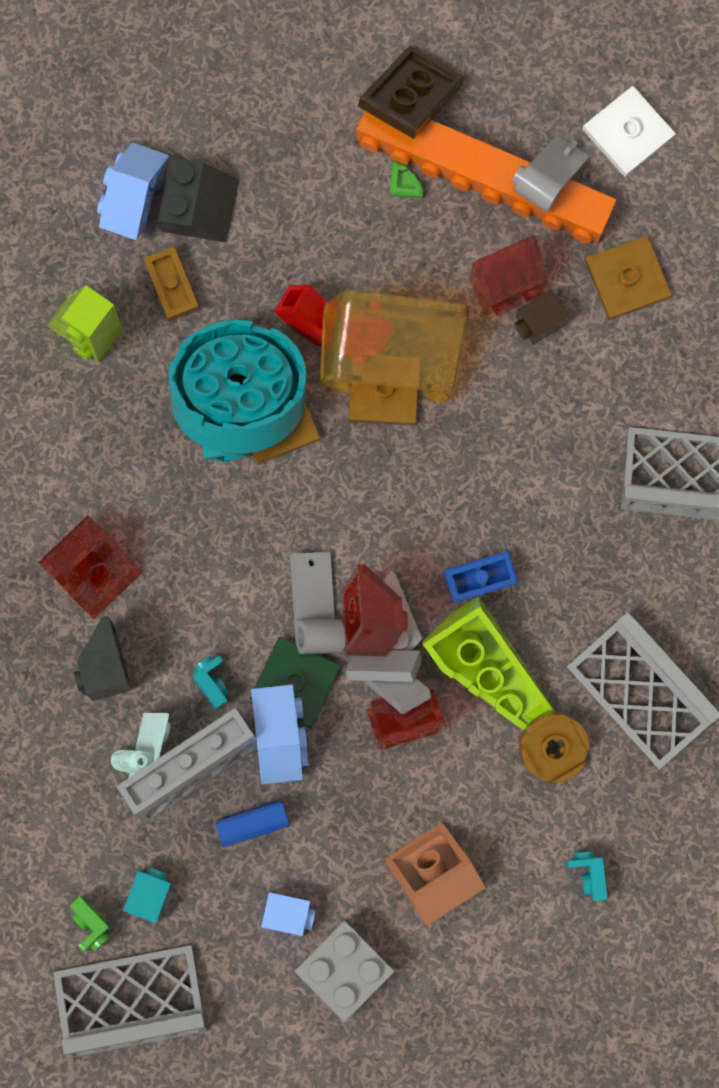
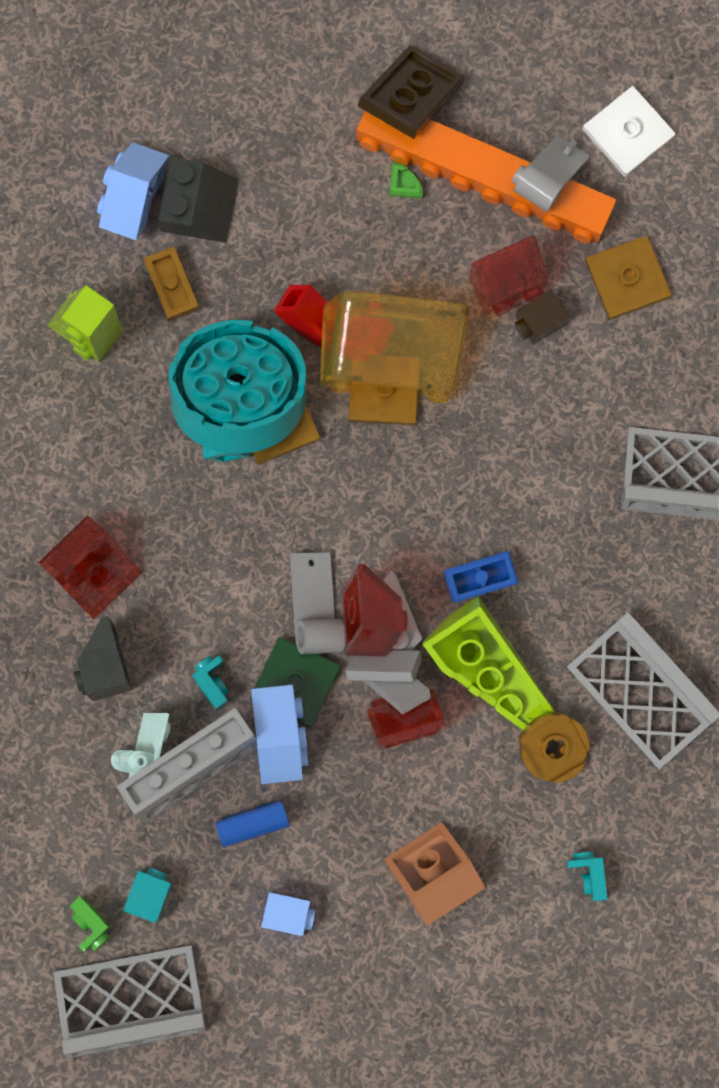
light grey brick [294,921,395,1022] -> none

